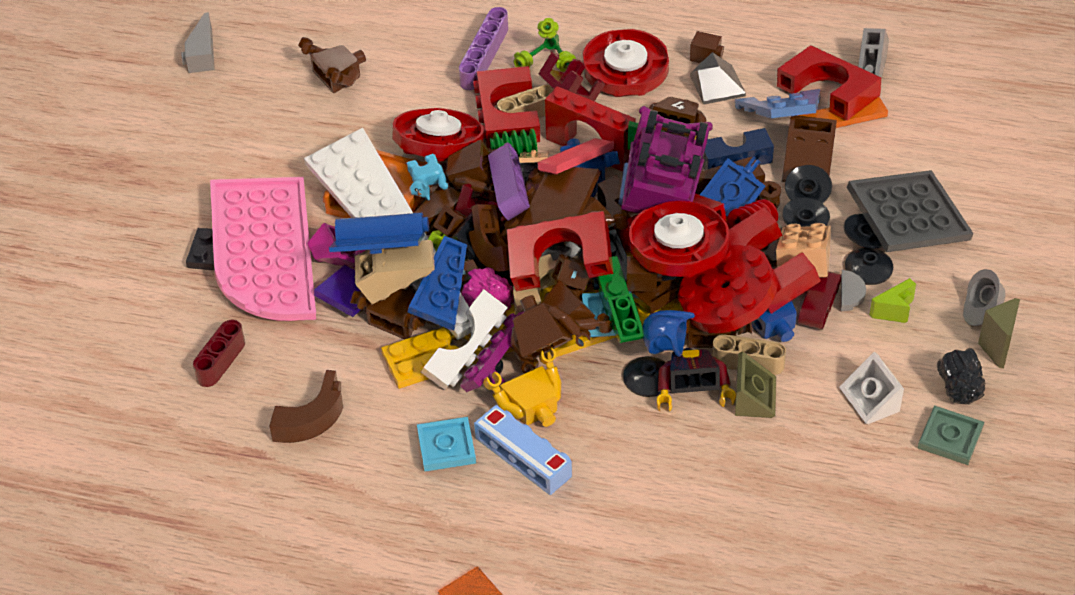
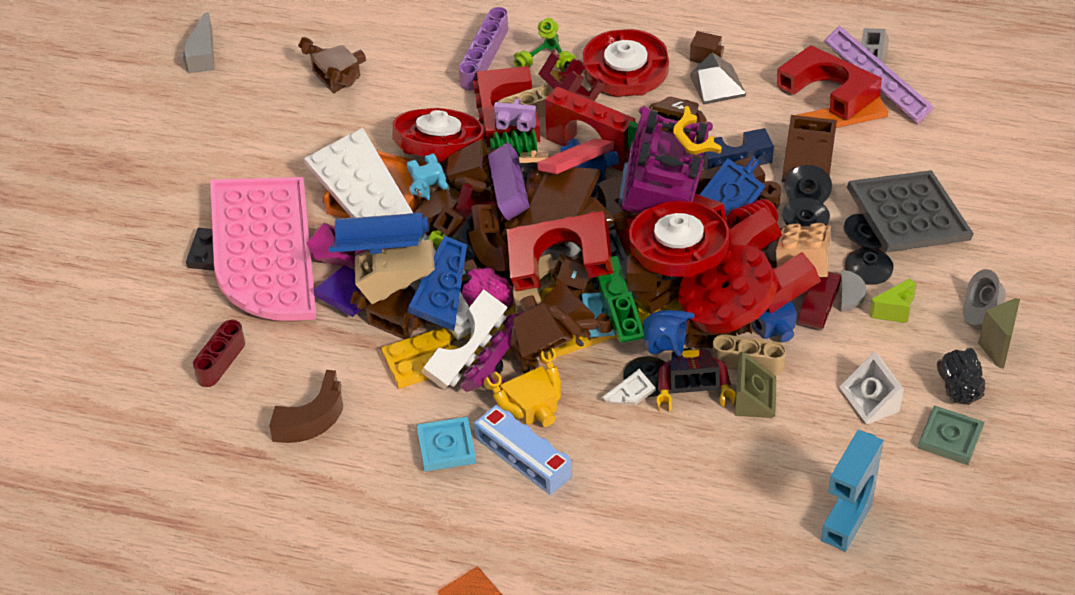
medium blue wing [735,89,821,118] -> none
none -> lavender hips [494,99,536,132]
none -> white tile [602,369,655,406]
none -> yellow helmet [674,106,722,155]
none -> dark azure arch [821,429,884,552]
none -> lavender tile [824,25,934,124]

